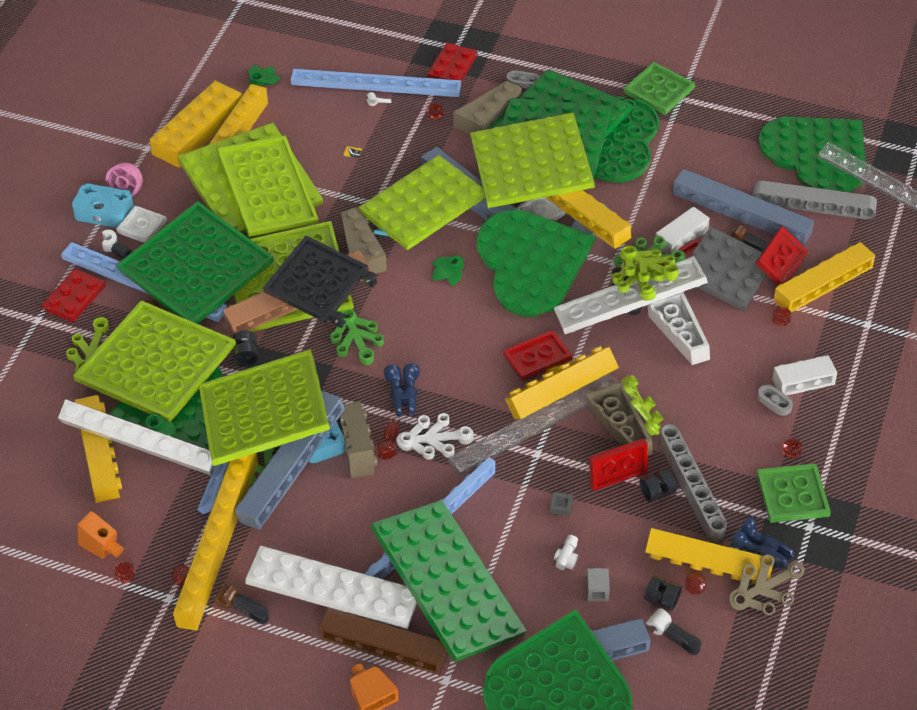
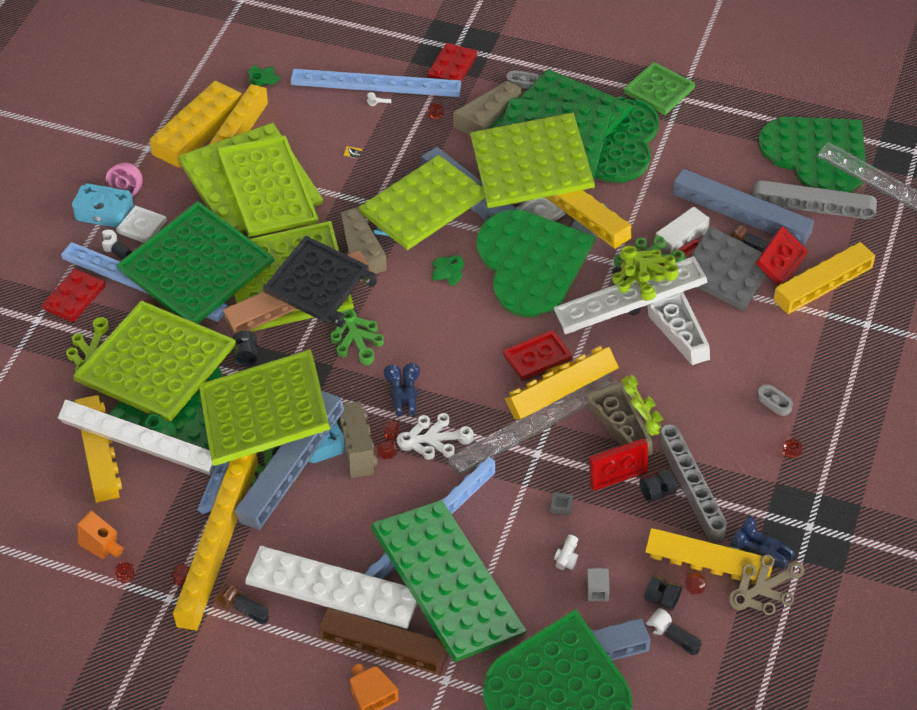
bright green plate [756,464,831,523] -> none
white brick [772,355,837,395] -> none
clear red tile [773,307,791,326] -> none

